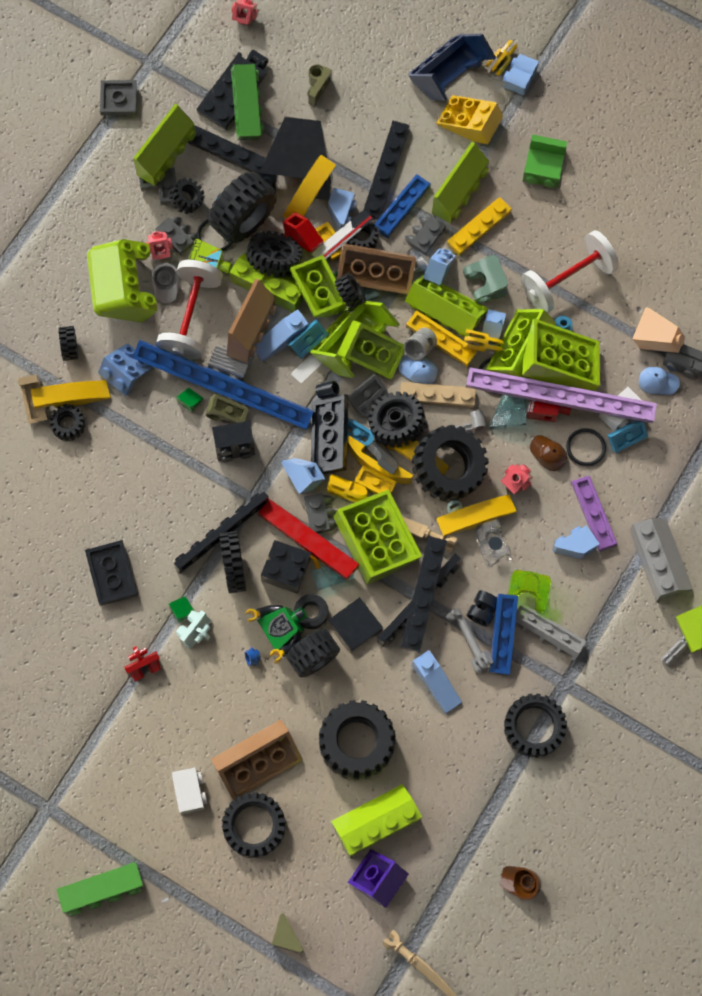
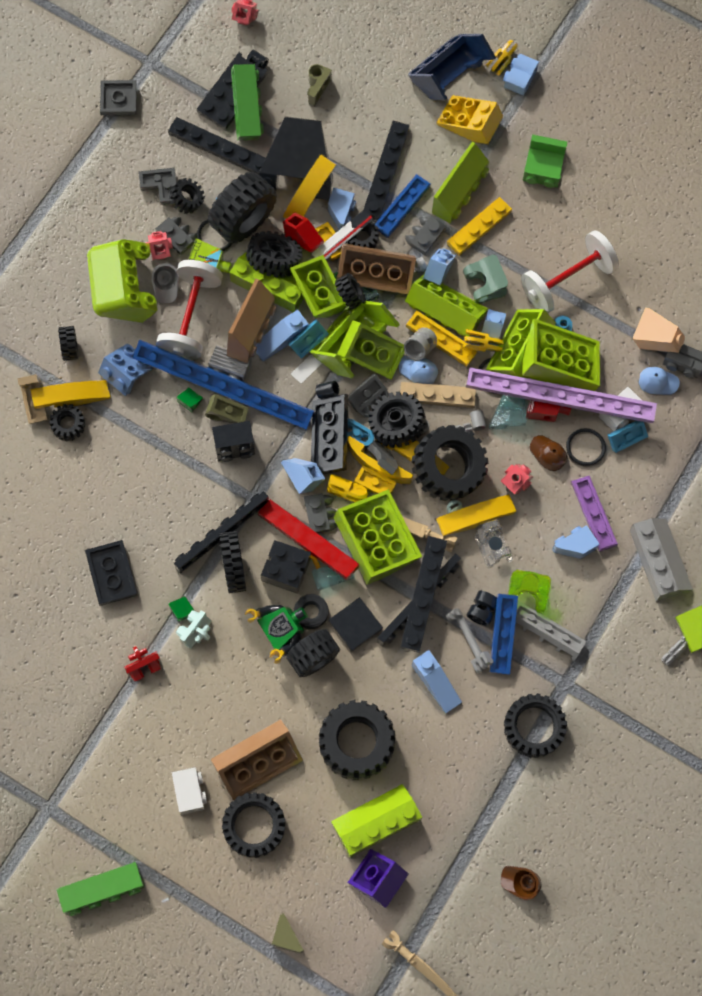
lime slope [133,104,196,186] -> none
blue plate [244,647,261,666] -> none

